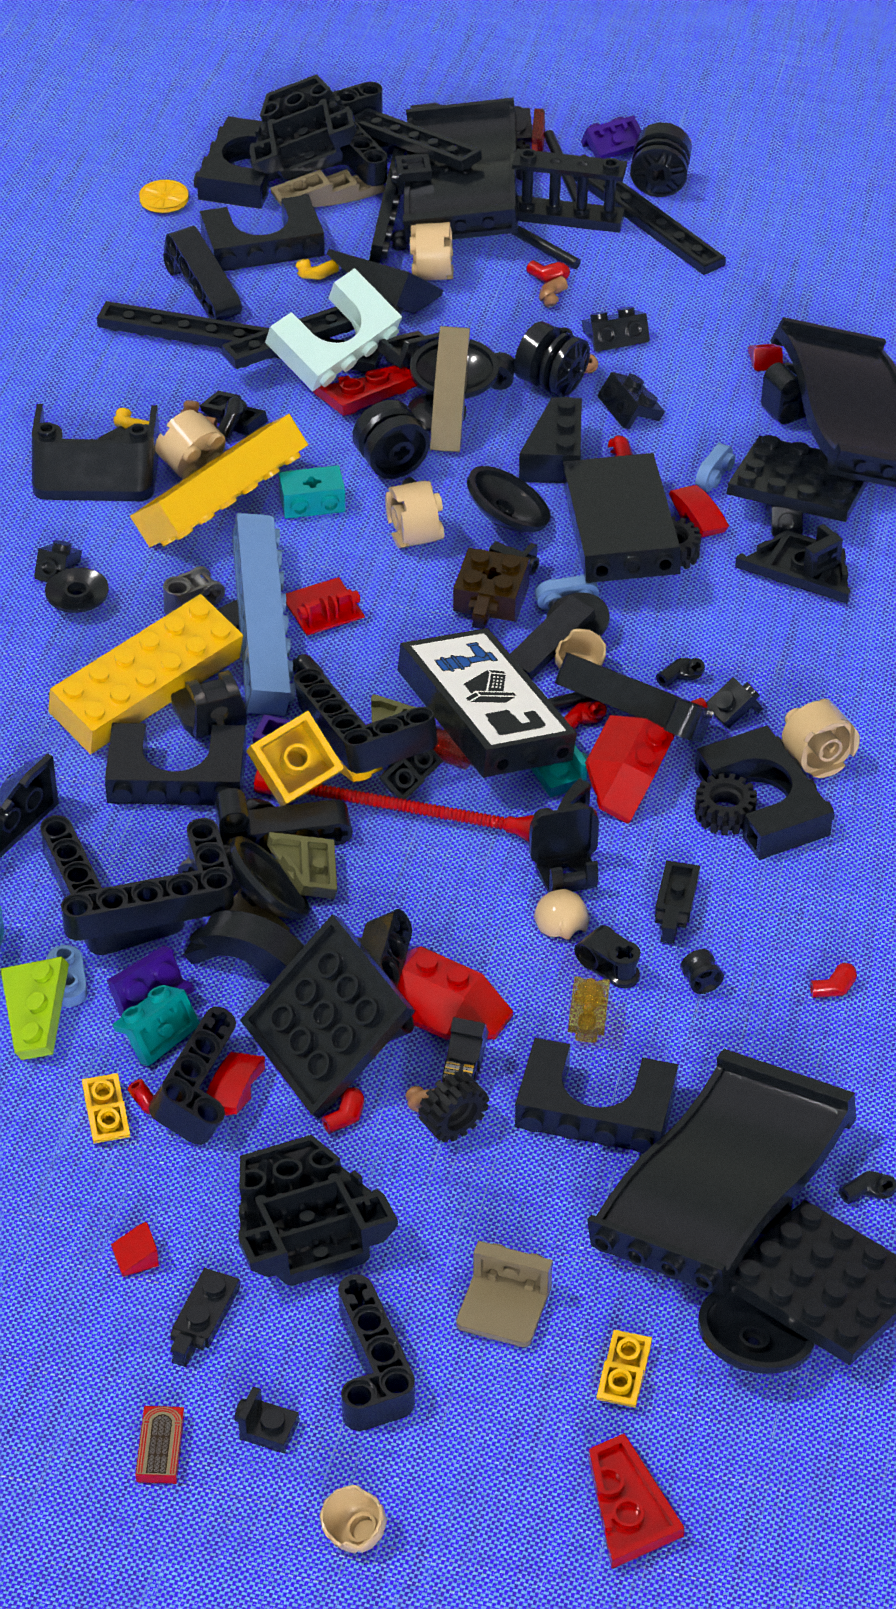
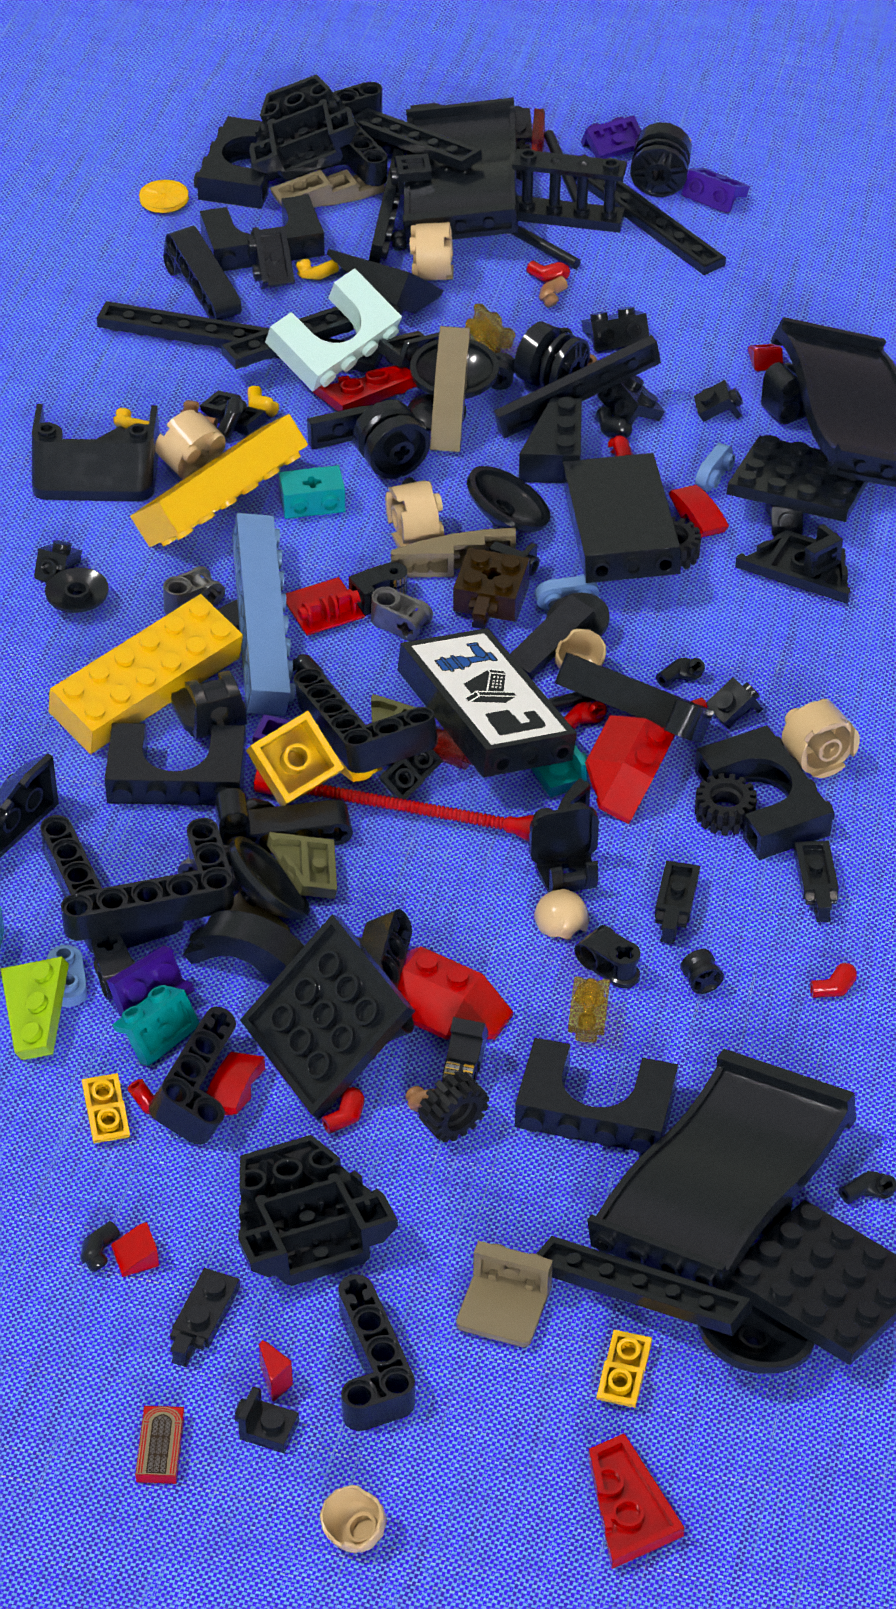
none -> black arm [80,1221,120,1272]
none -> black piece [91,934,135,1000]
none -> black bracket [247,226,295,289]
none -> yellow arm [247,386,279,417]
none -> red slope [259,1340,293,1402]
none -> black hinge [307,406,371,449]
none -> black leg [349,562,408,616]
none -> flat silver piece [371,587,433,641]
none -> dark tan slope [391,528,516,578]
none -> clear yellow hips [465,304,515,353]
none -> black plate [494,335,661,439]
none -> black plate [536,1236,752,1336]
none -> black arm [597,407,632,438]
none -> dark purple bracket [682,168,750,213]
none -> black bracket [694,380,743,422]
none -> black hinge [794,841,839,922]

